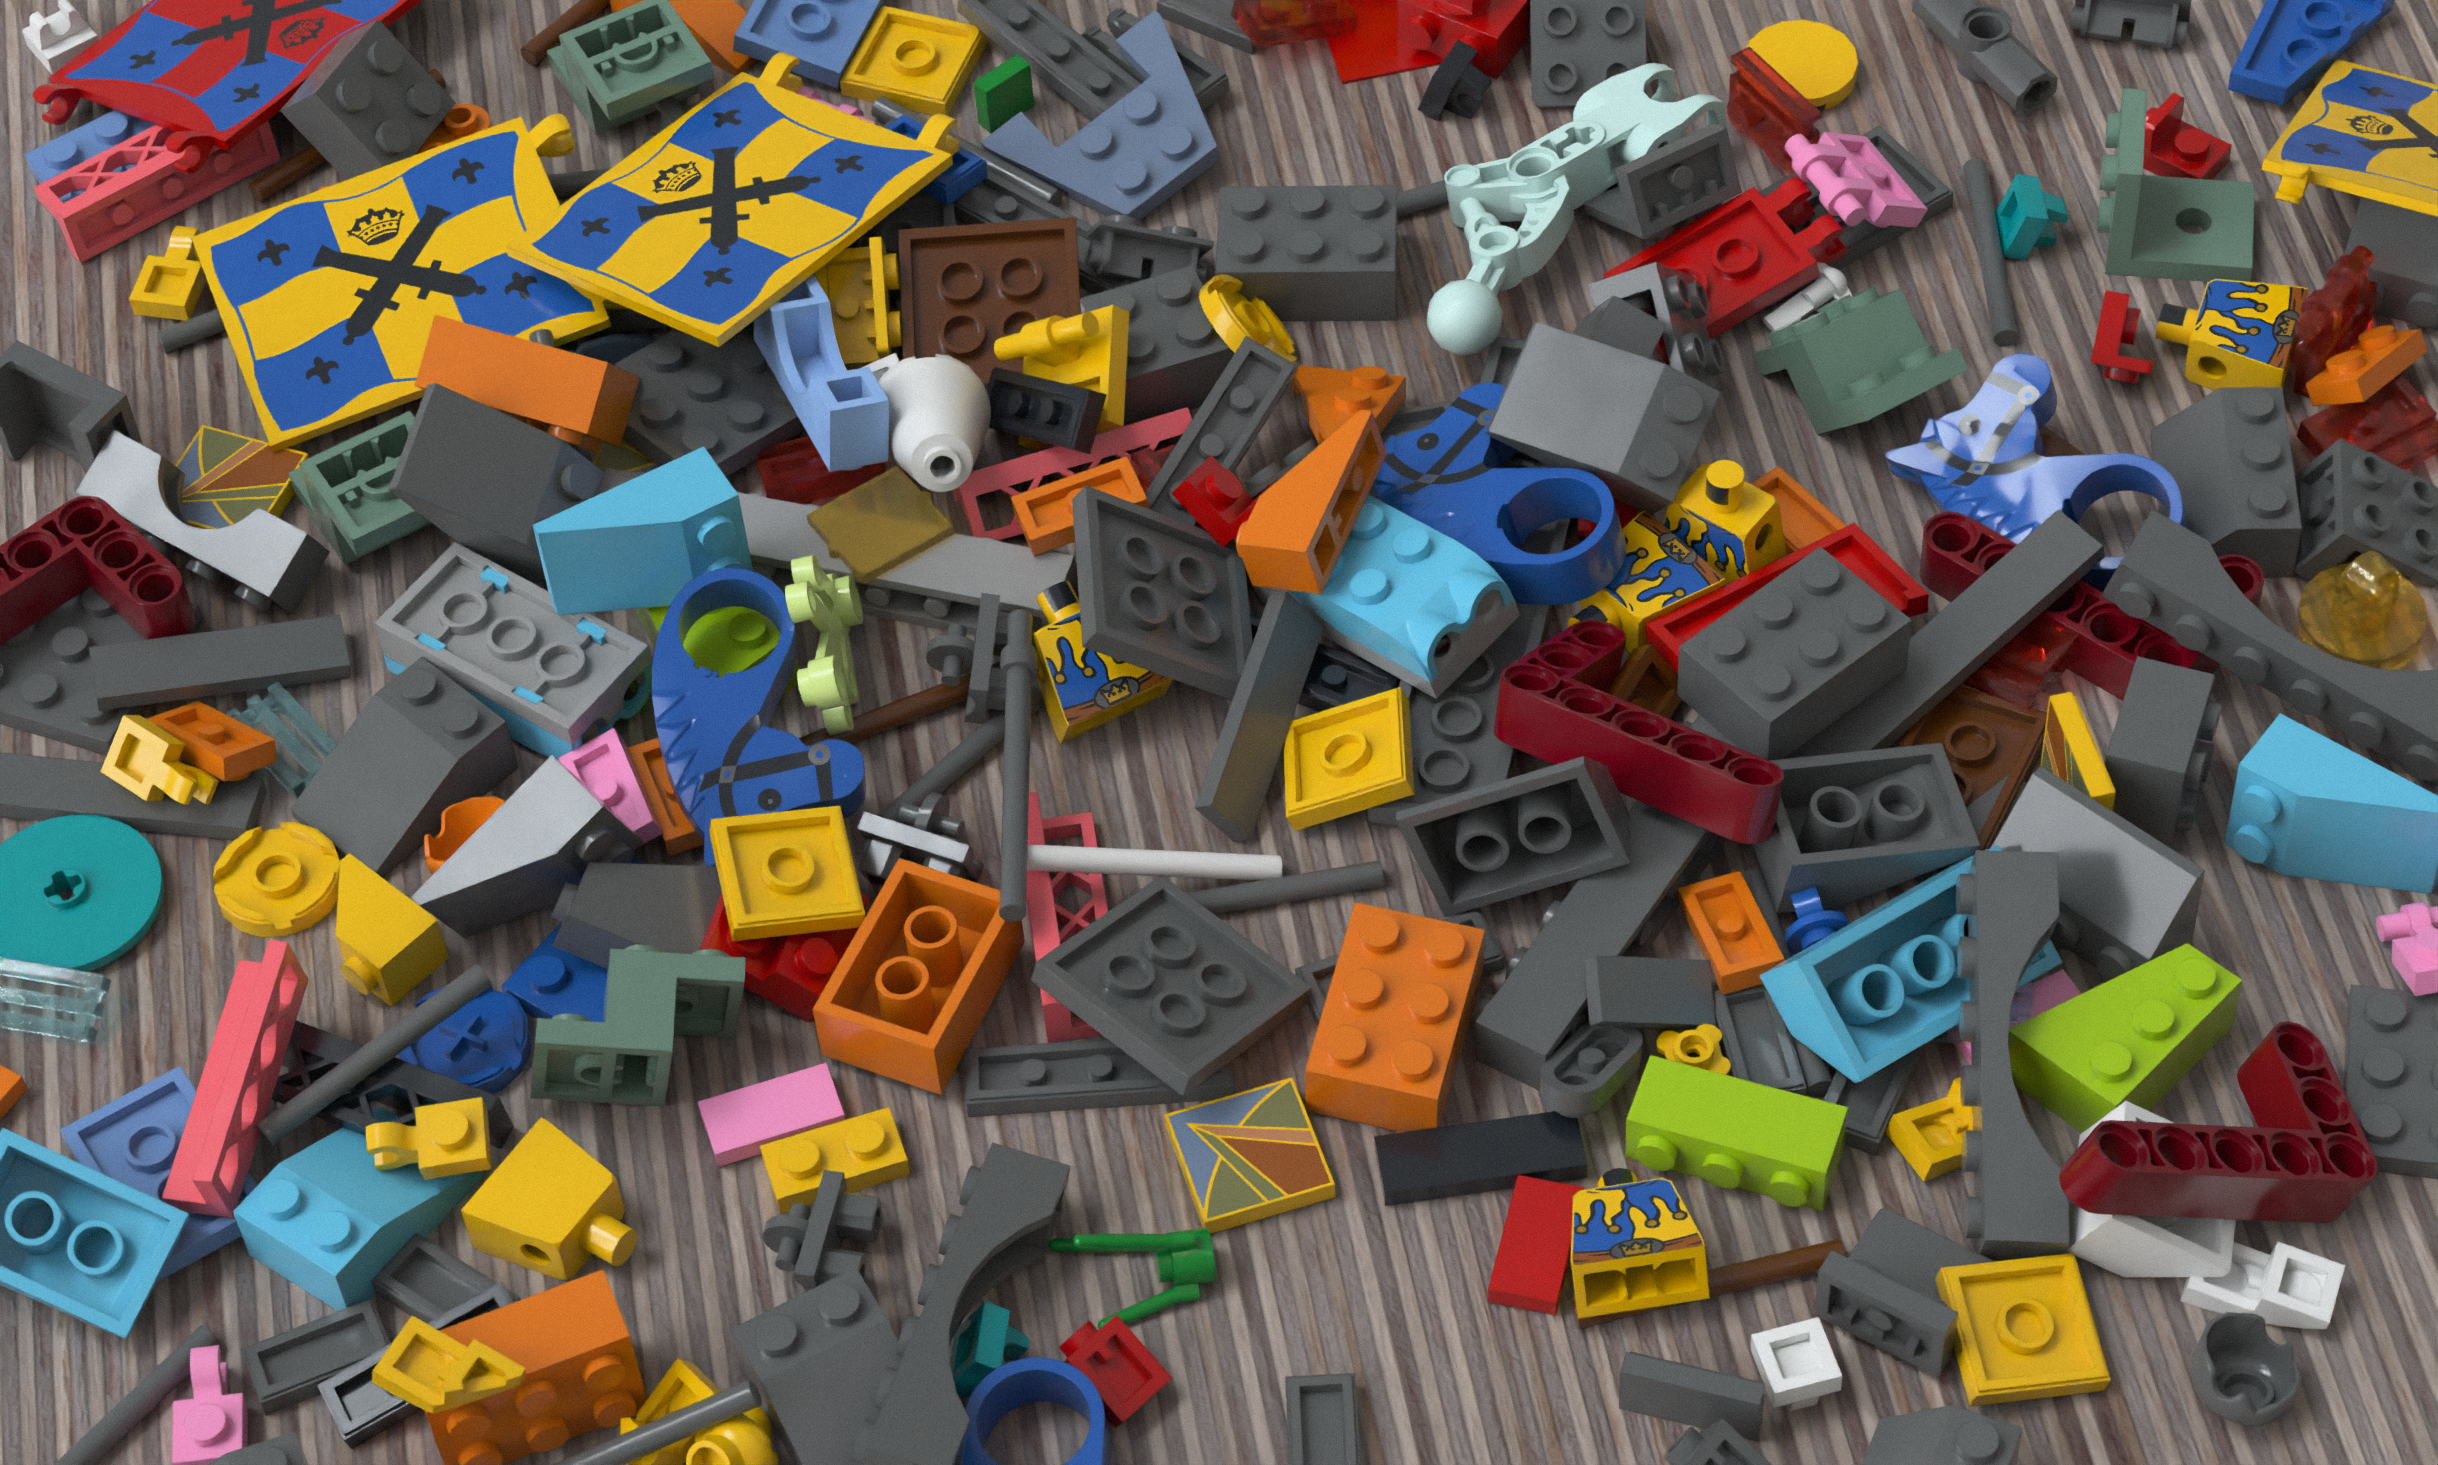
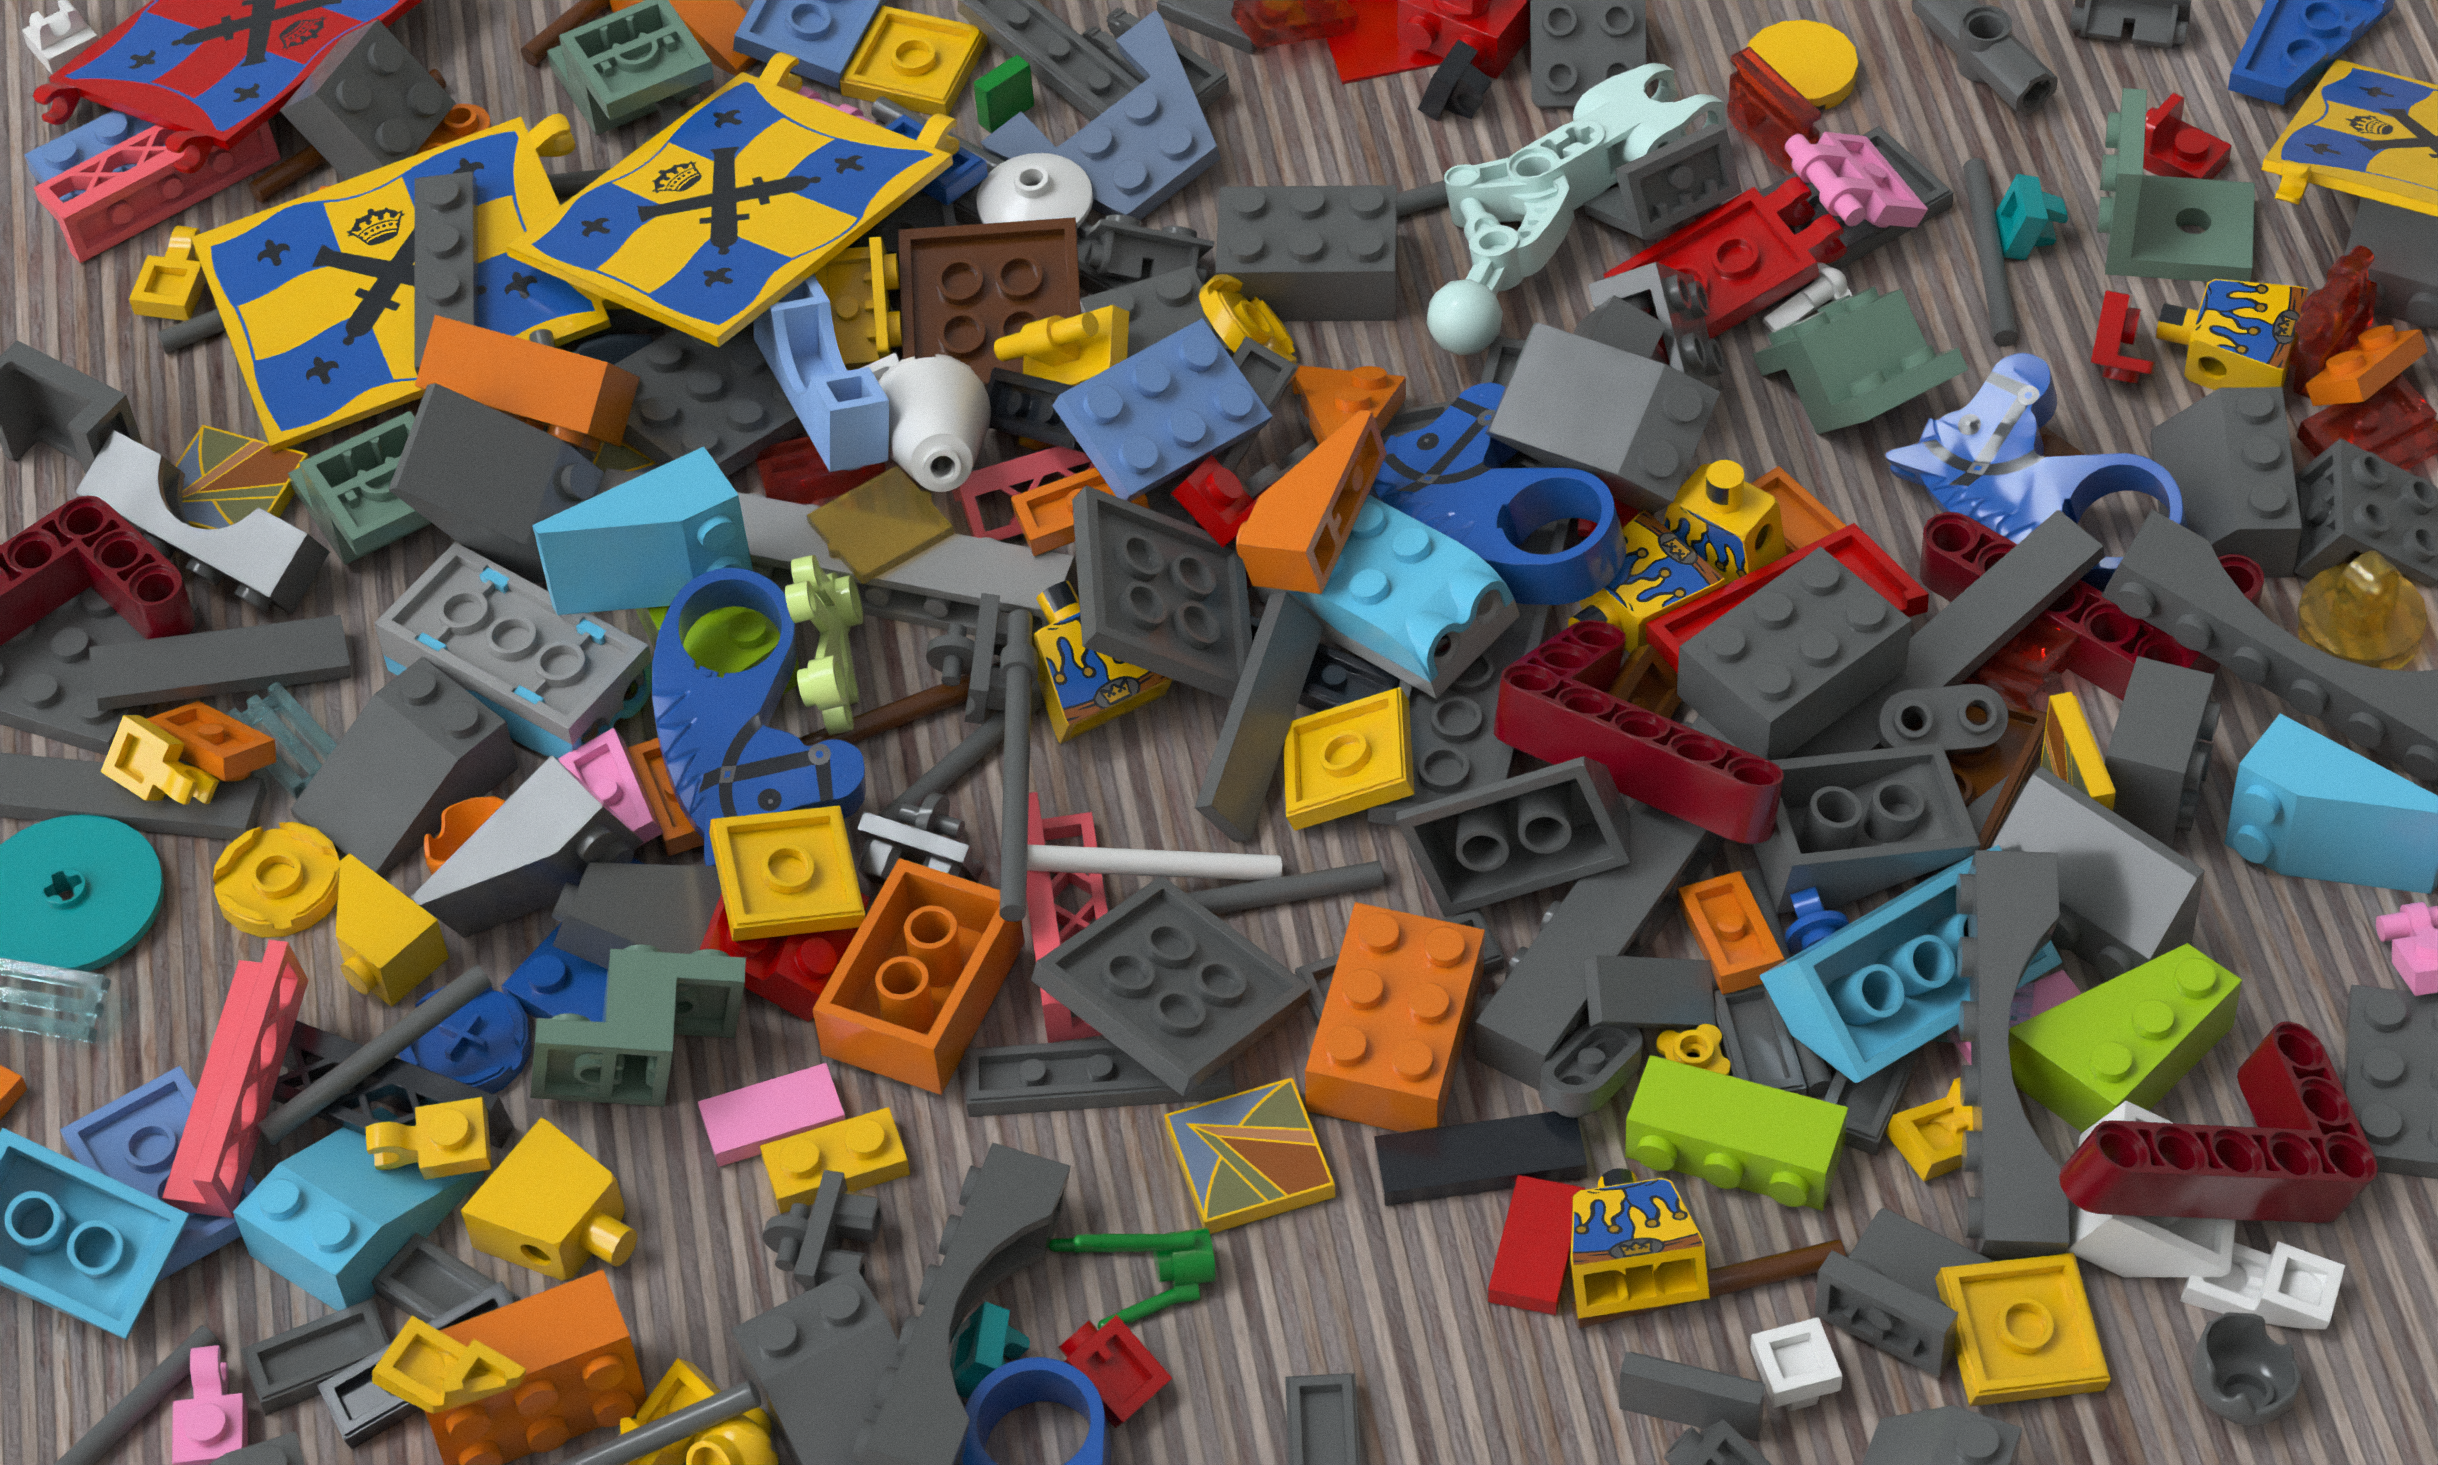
none -> dark grey plate [414,171,479,376]
none -> white dish [976,153,1093,228]
none -> medium blue plate [1052,318,1273,502]
none -> dark grey plate [1875,684,2008,755]

